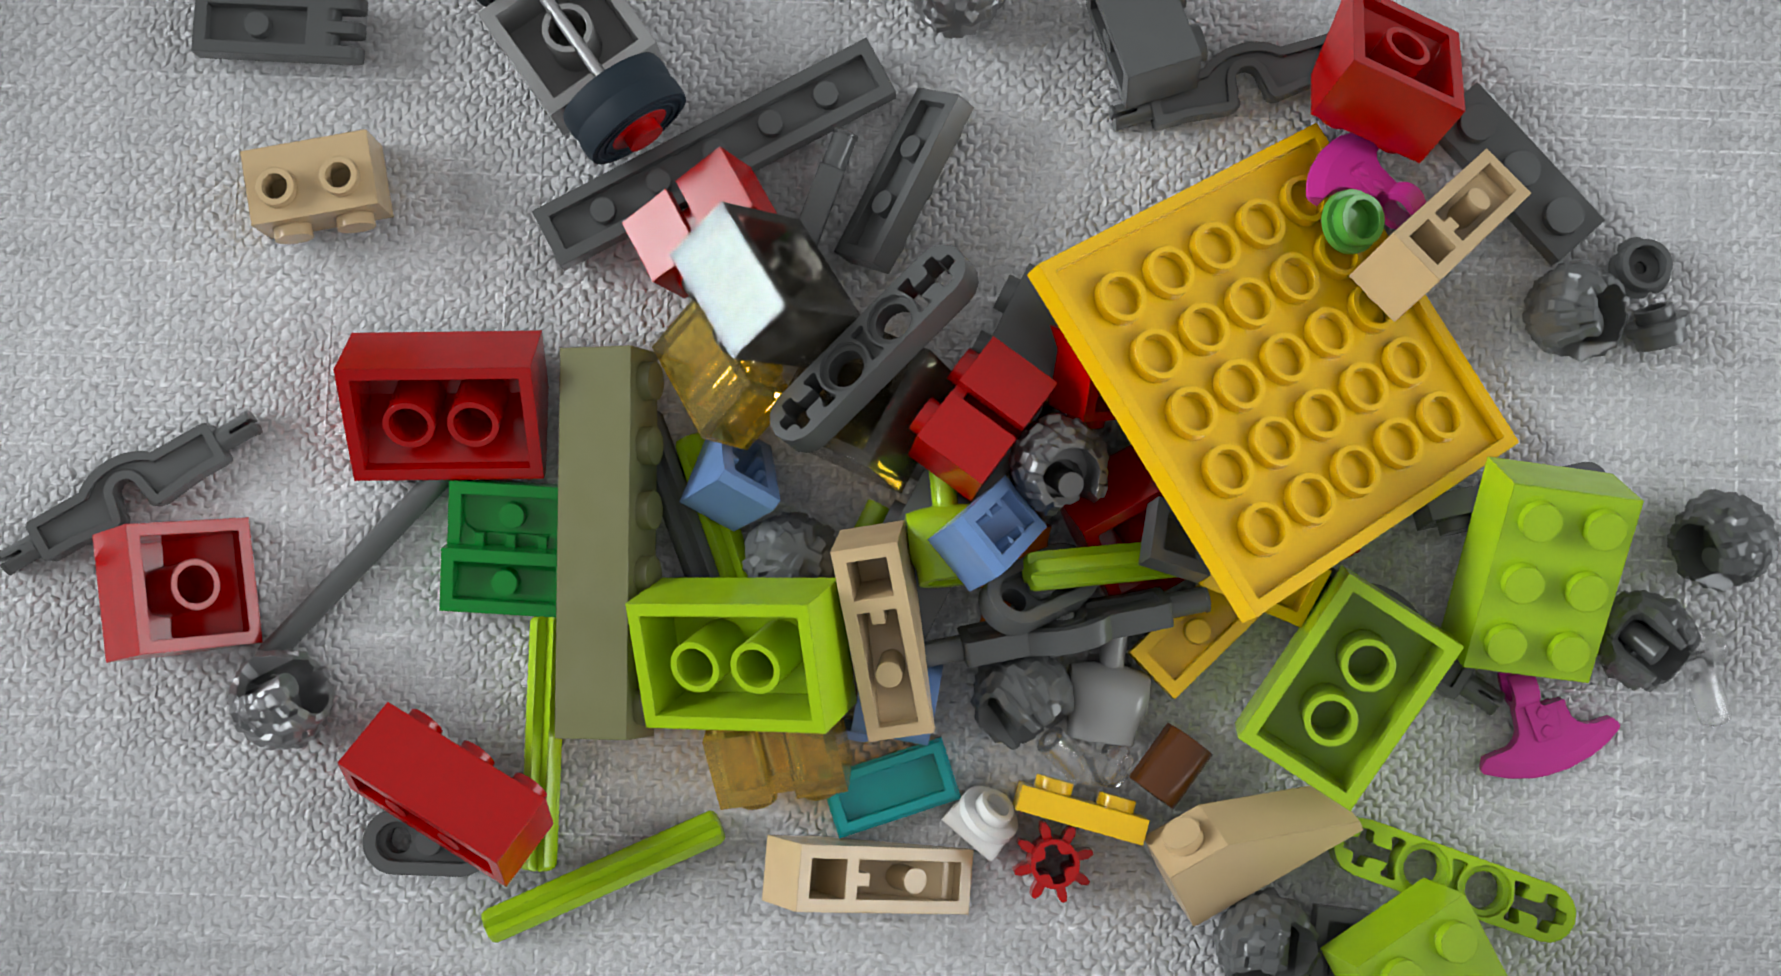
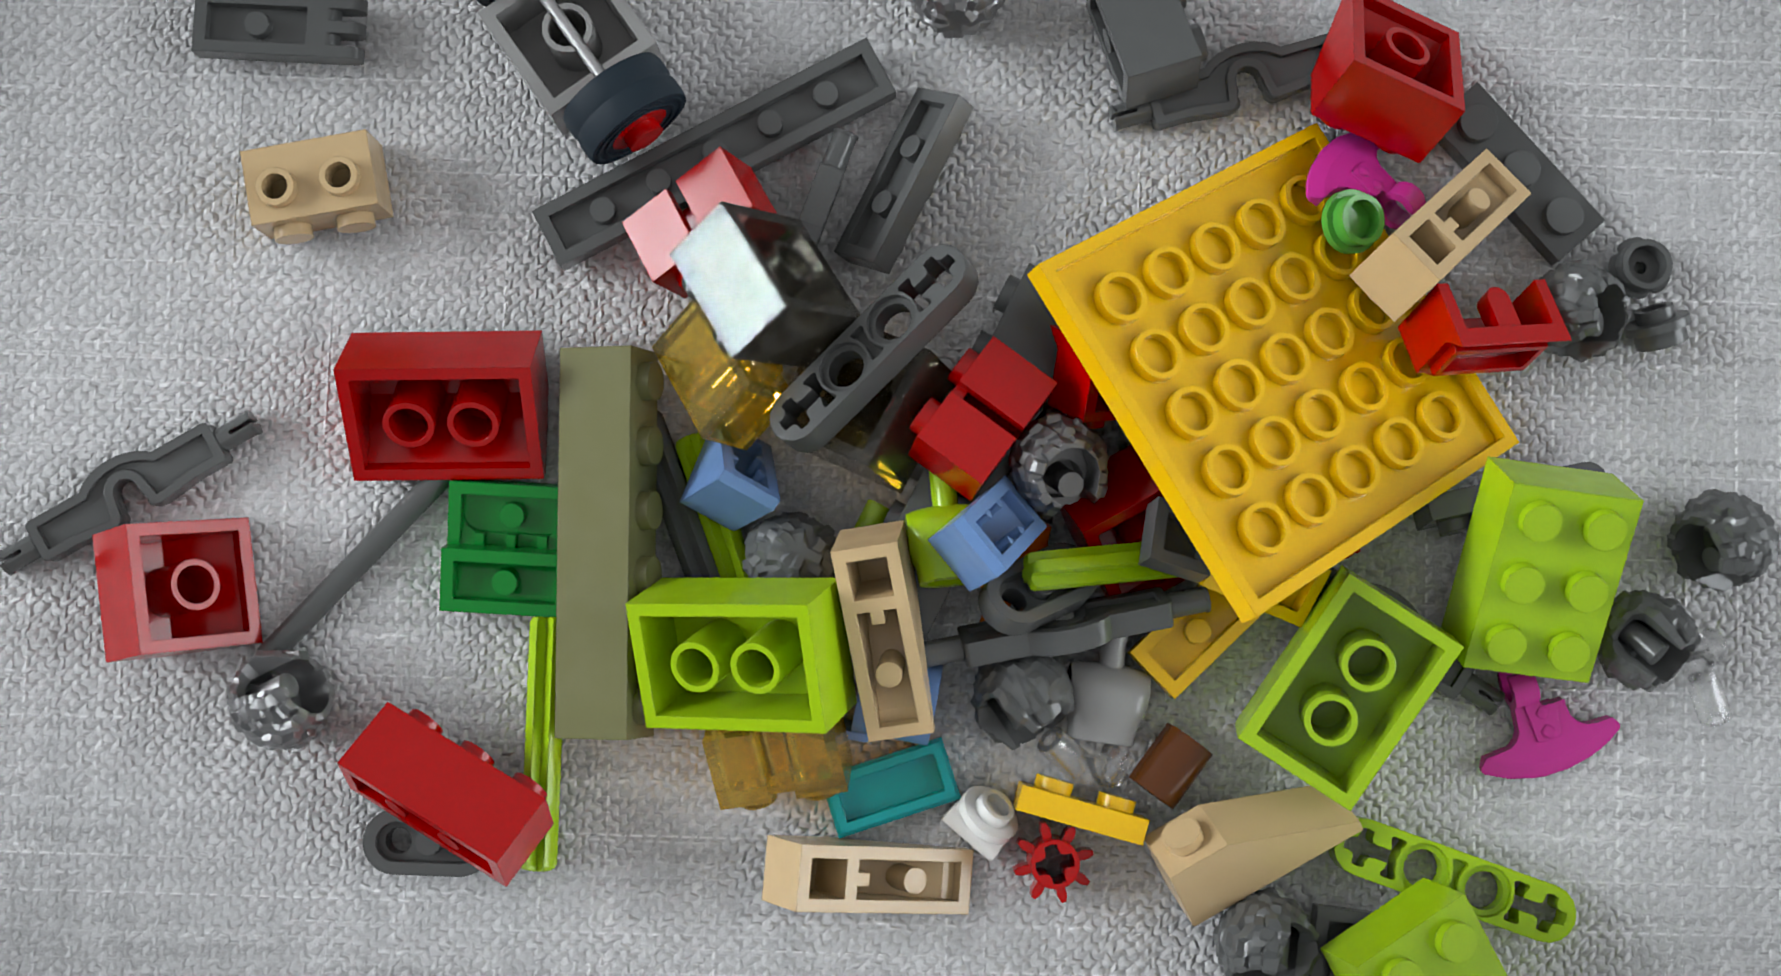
lime axle [481,811,725,943] -> none
none -> red window [1398,279,1572,376]

